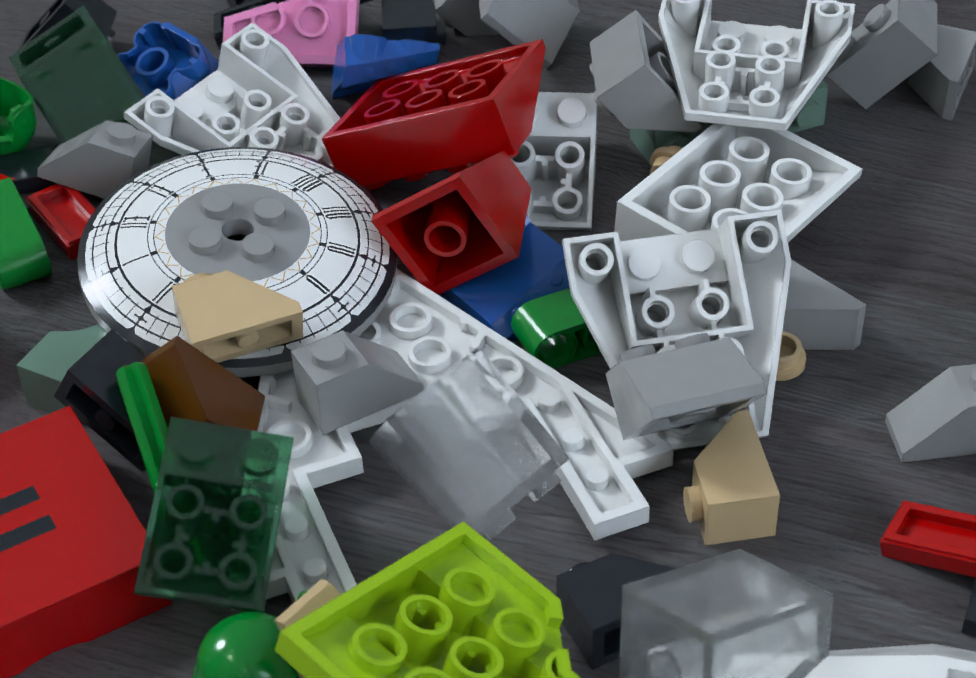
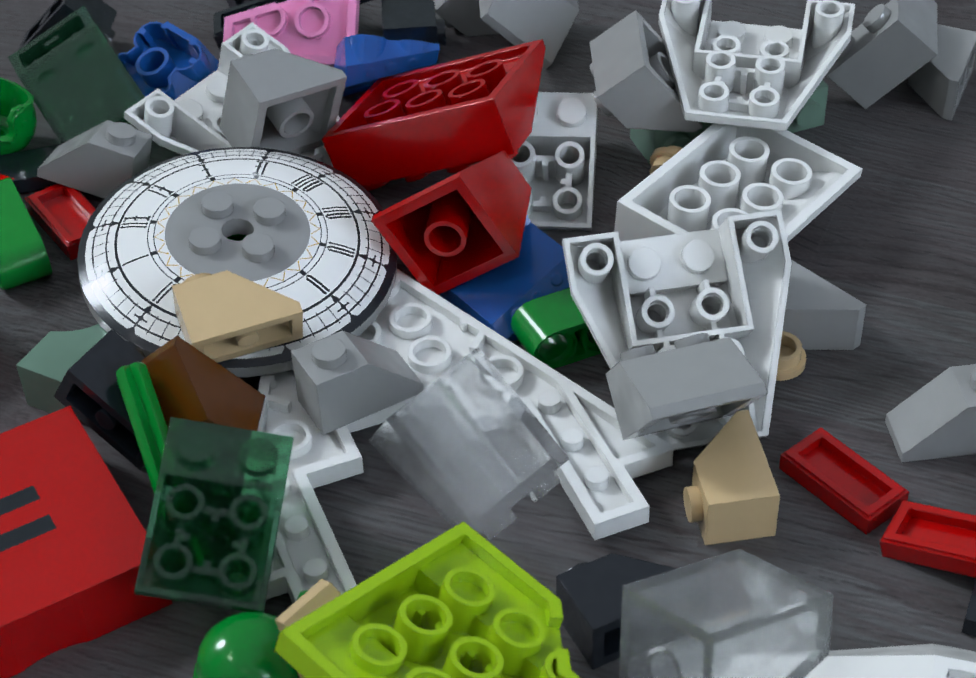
none -> light grey slope [220,48,347,154]
none -> red tile [779,427,909,535]

